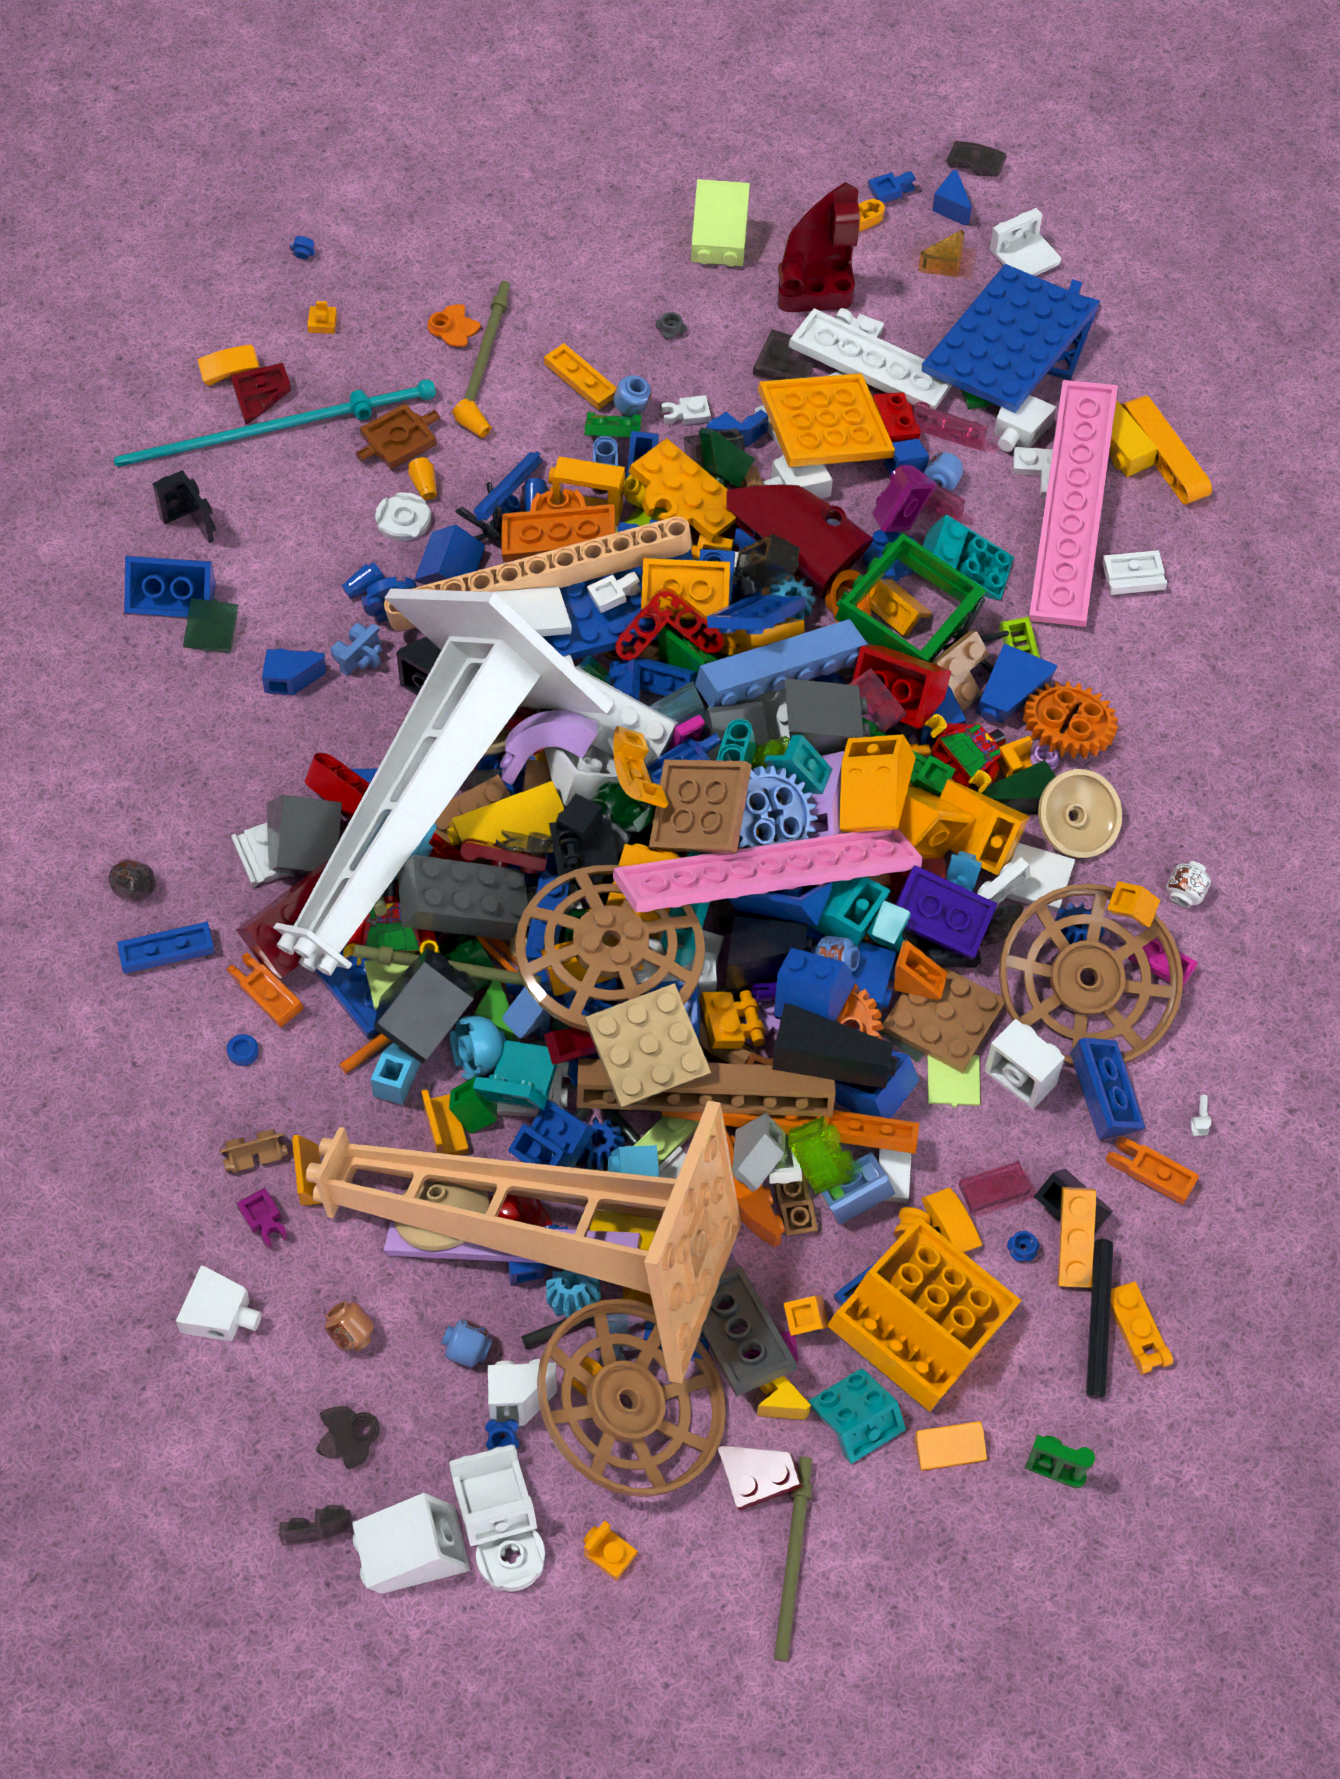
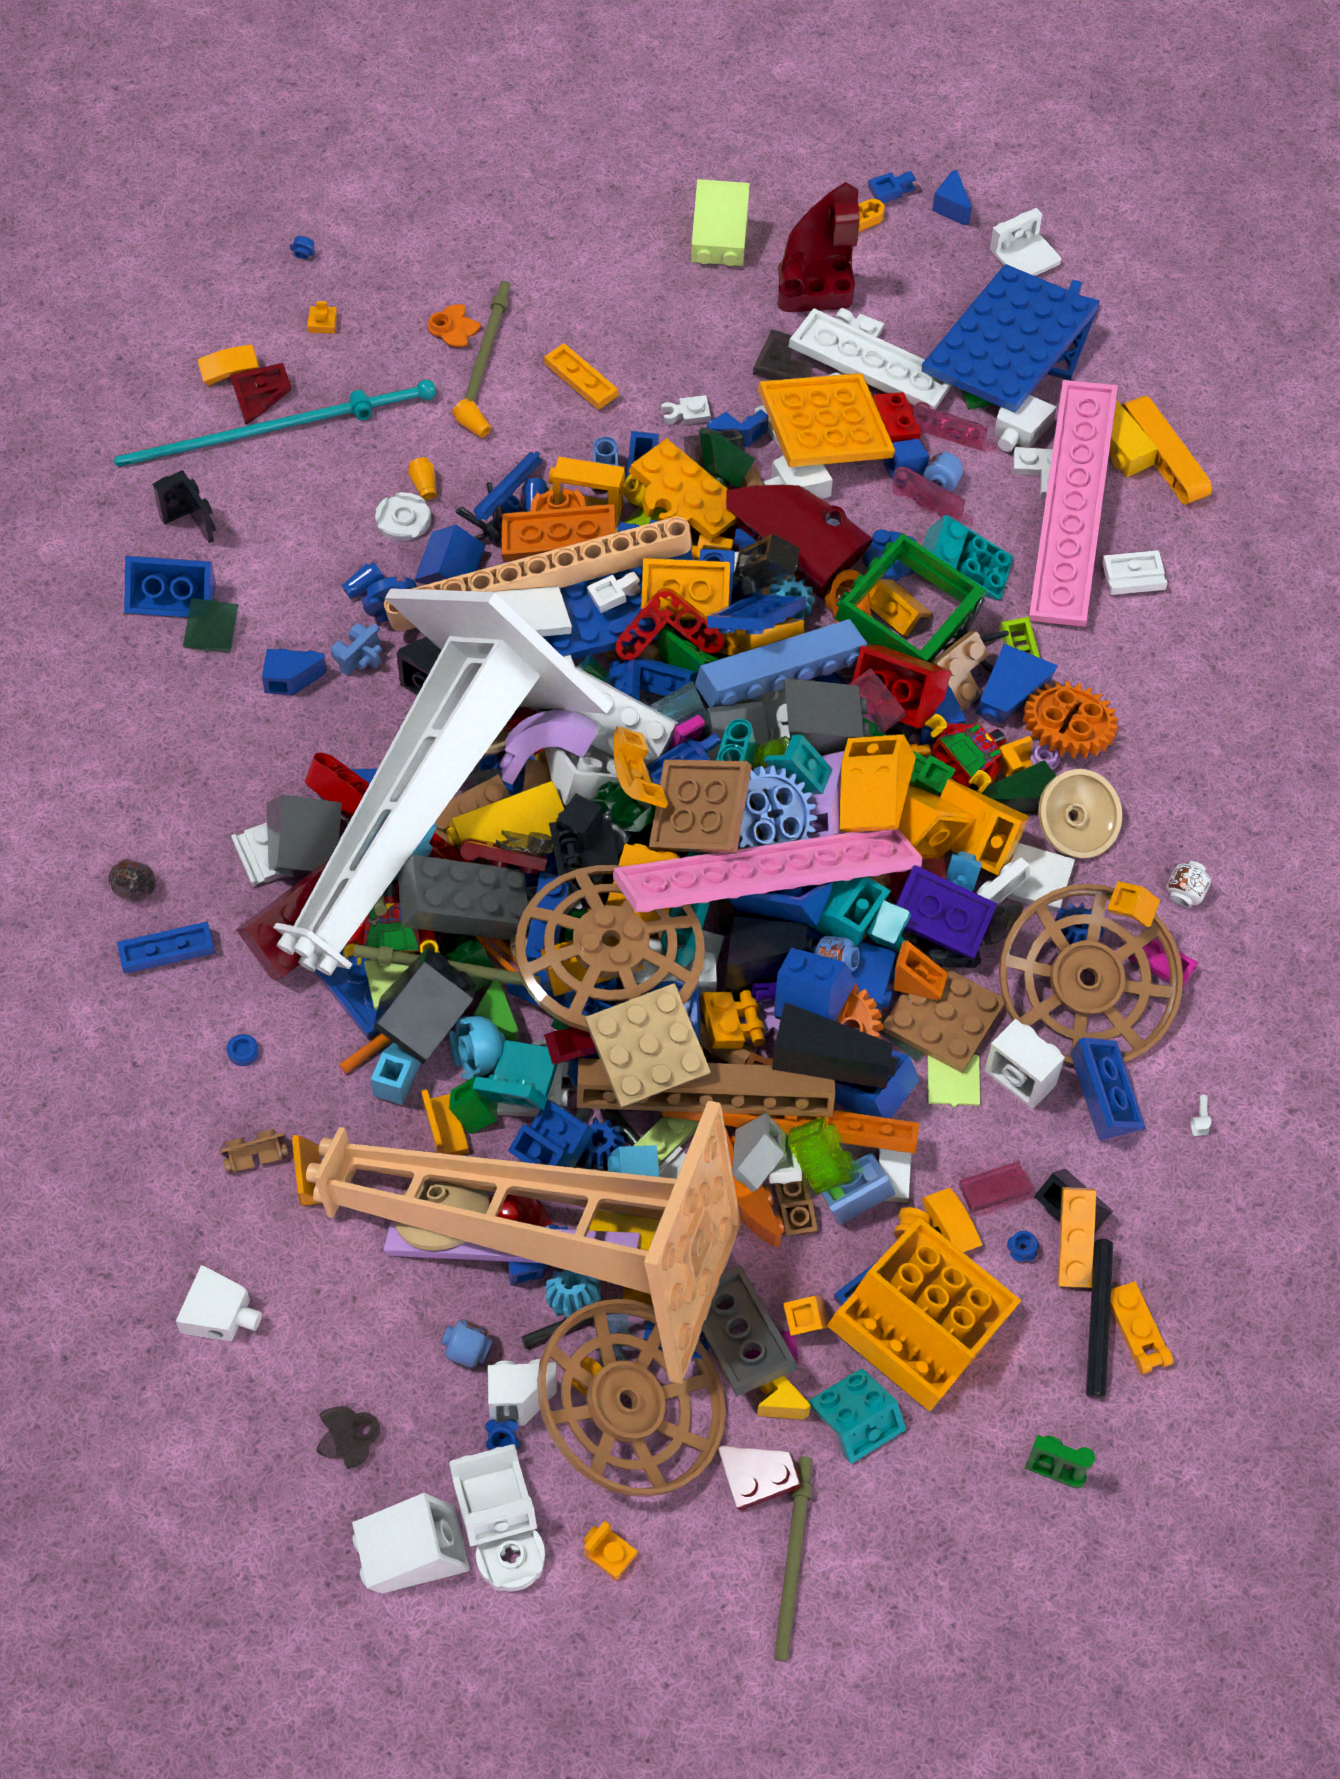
orange hinge [226,952,304,1028] -> none
magenta plate [236,1187,287,1248] -> none
clear smoke slope [279,1505,352,1545] -> none
nougat head [324,1301,374,1351] -> none
dark orange plate [356,403,440,470] -> none
medium blue slope [502,987,551,1039] -> none
green plate [584,412,642,437] -> none
medium blue head [613,375,652,416] -> none
dark grey plate [656,312,687,339] -> none
magenta slope [872,465,937,532] -> none
light orange slope [914,1421,987,1471] -> none
clear yellow slope [918,229,965,277] -> none
clear smoke slope [946,141,1007,177] -> none
orange hinge [1105,1136,1199,1205] -> none

